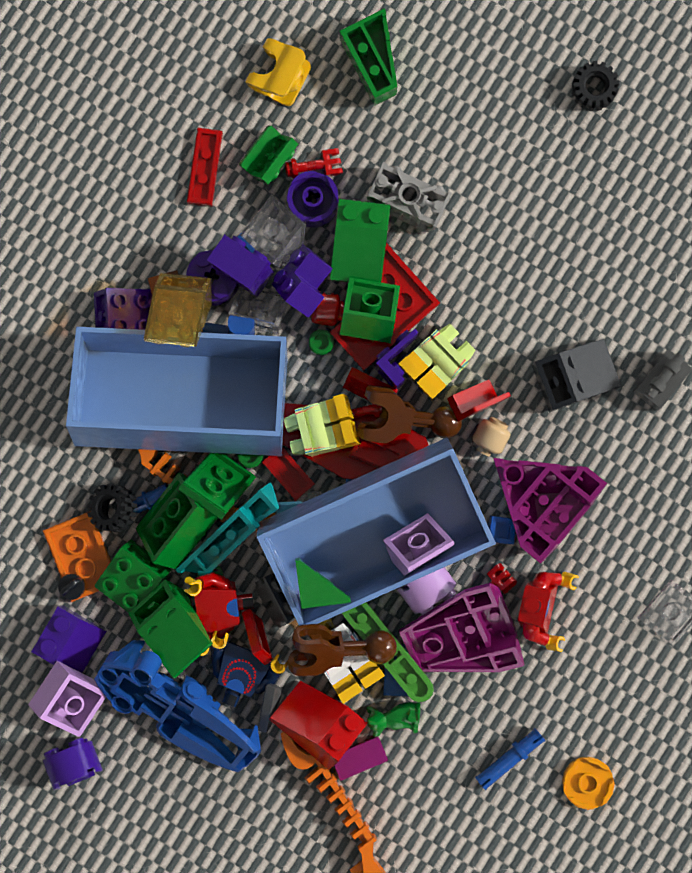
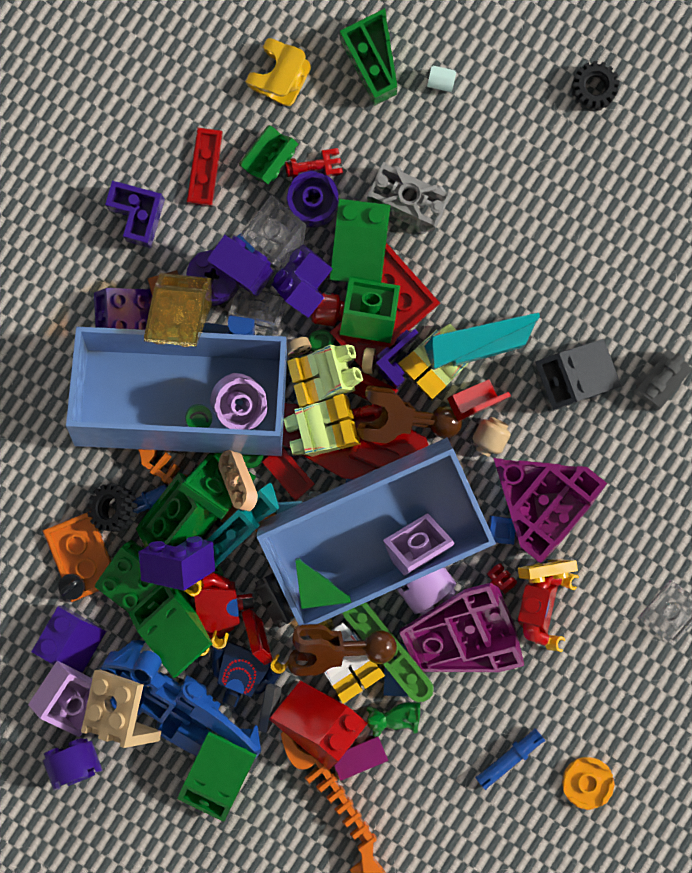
none -> tan bracket [81,669,162,748]
none -> dark purple brick [105,180,165,248]
none -> dark purple brick [139,536,215,591]
none -> green slope [177,732,256,822]
none -> green tile [185,404,212,428]
none -> lavender brick [210,373,267,430]
none -> light nougat beam [218,450,257,511]
none -> tan tile [287,337,312,357]
none -> yellowish green hips [287,345,363,408]
none -> tan tile [362,348,376,374]
none -> teal wedge [424,313,540,370]
none -> light aqua brick [427,65,456,93]
none -> yellow wing [518,559,578,583]

